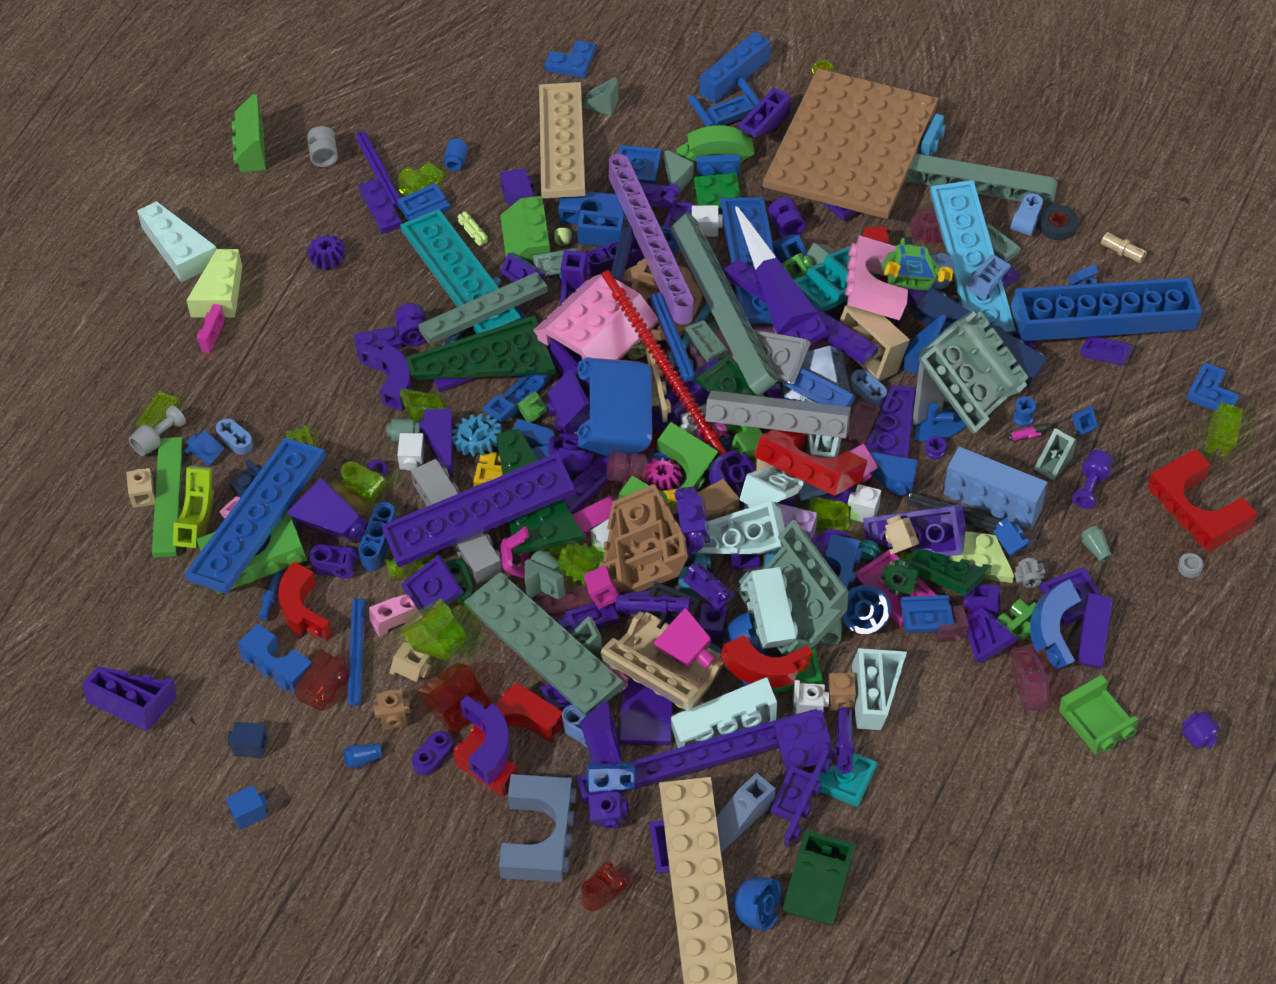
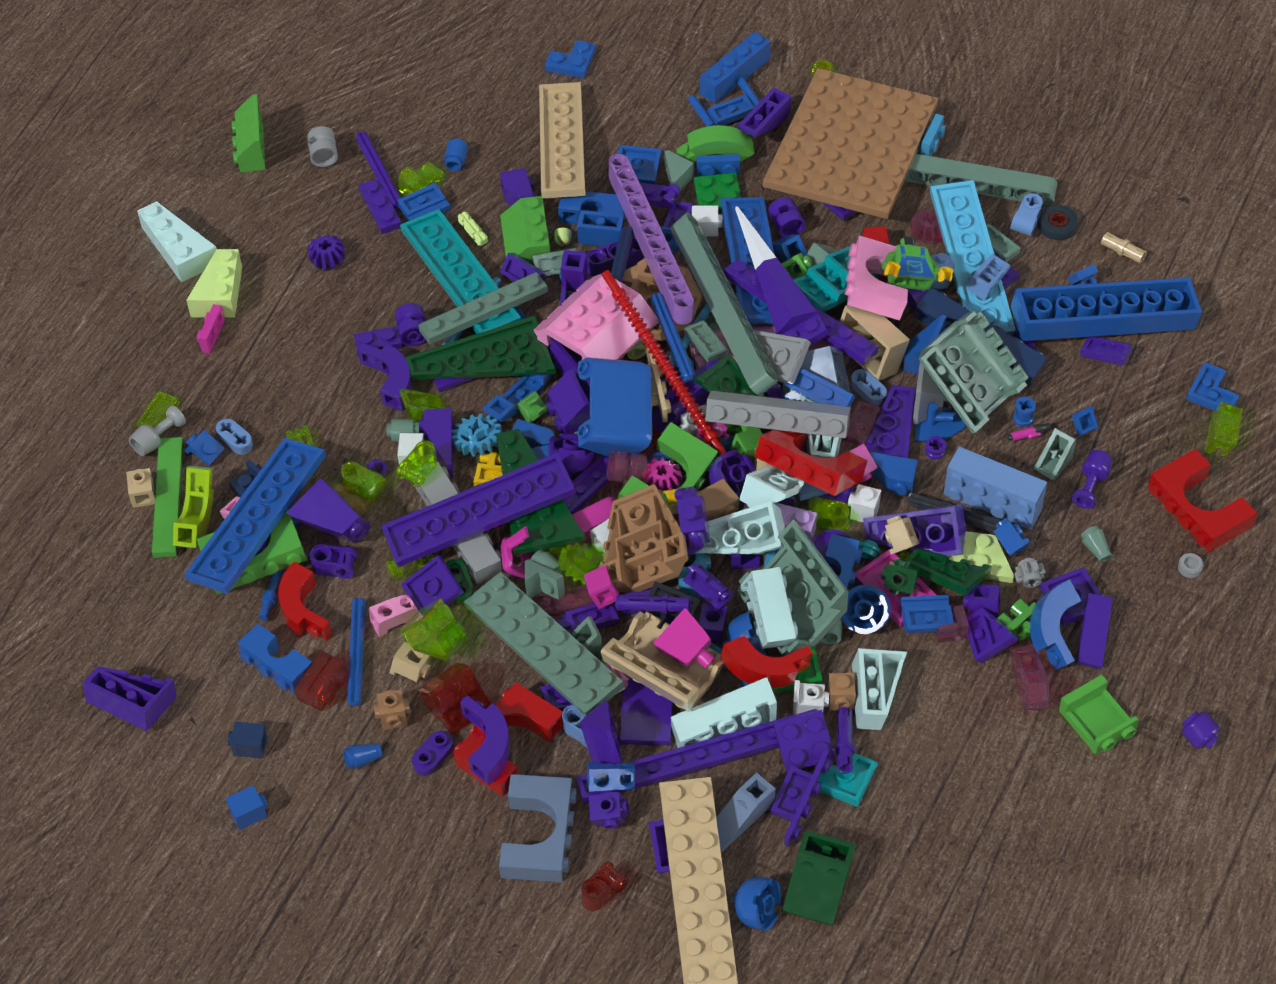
blue beam [359,502,396,572] -> none
sand green slope [582,77,618,115] -> none
none -> clear neon green piece [396,441,438,488]

